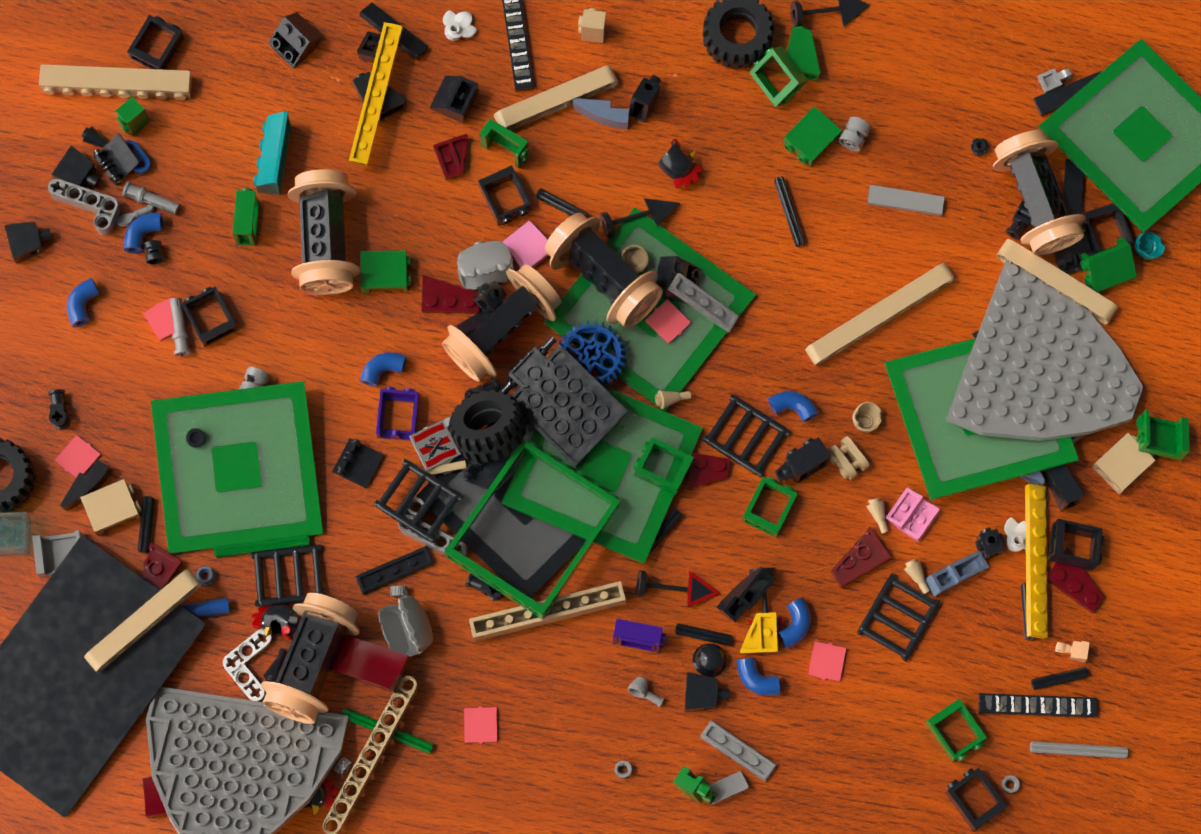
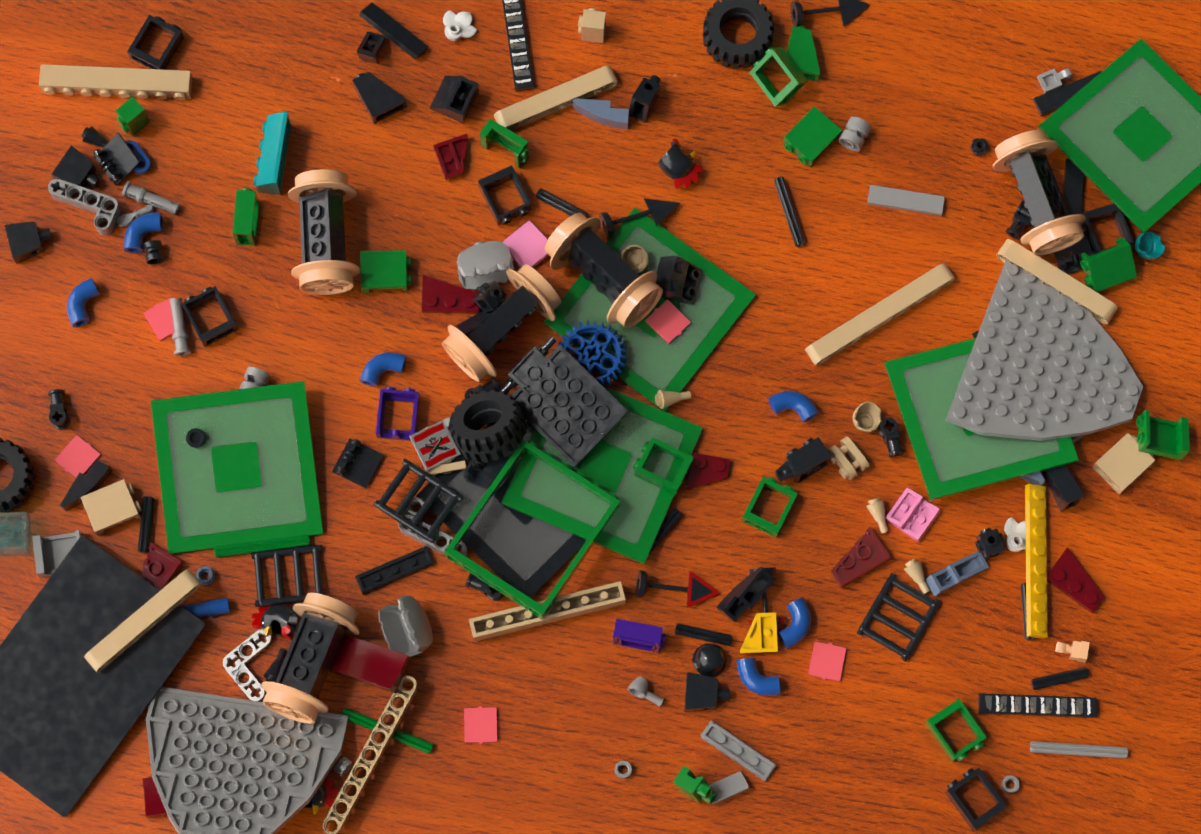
black slope [268,12,322,68] -> none
yellow plate [349,22,403,167] -> none
light grey axle [390,585,408,597] -> none
light grey tile [668,273,739,332] -> none
black bar [702,394,791,478] -> none
black window [1048,518,1104,570] -> none
none -> black connector [878,417,905,458]

